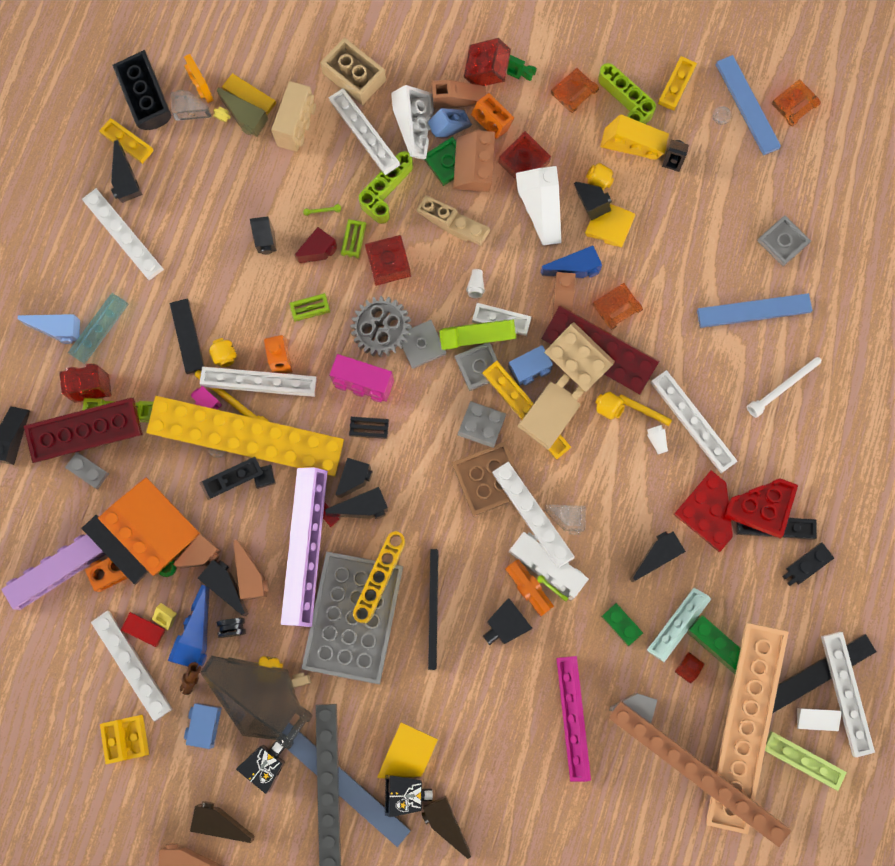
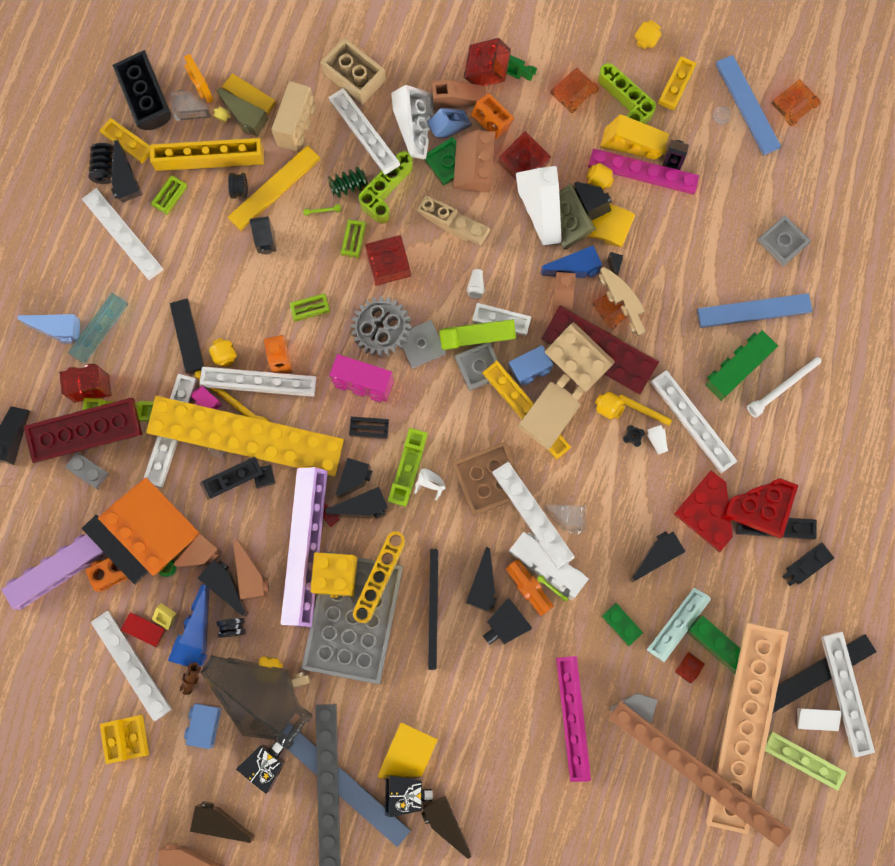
dark red slope [295,227,337,263] -> none
light grey plate [458,401,506,448] -> none
none -> black piece [88,143,114,184]
none -> white plate [144,374,198,488]
none -> yellow brick [150,138,264,171]
none -> lime tile [151,175,188,215]
none -> yellow tile [228,145,321,231]
none -> black wheel [228,173,248,199]
none -> yellow brick [310,552,358,598]
none -> dark green piece [328,167,368,198]
none -> lime slope [387,428,428,507]
none -> white piece [414,468,446,500]
none -> black slope [466,547,497,612]
none -> olive wing [559,183,596,250]
none -> dark pink plate [588,148,700,195]
none -> tan slope [598,267,646,337]
none -> black slope [608,252,623,276]
none -> black plate [623,425,645,447]
none -> yellow head [635,20,662,49]
none -> green brick [705,330,778,401]

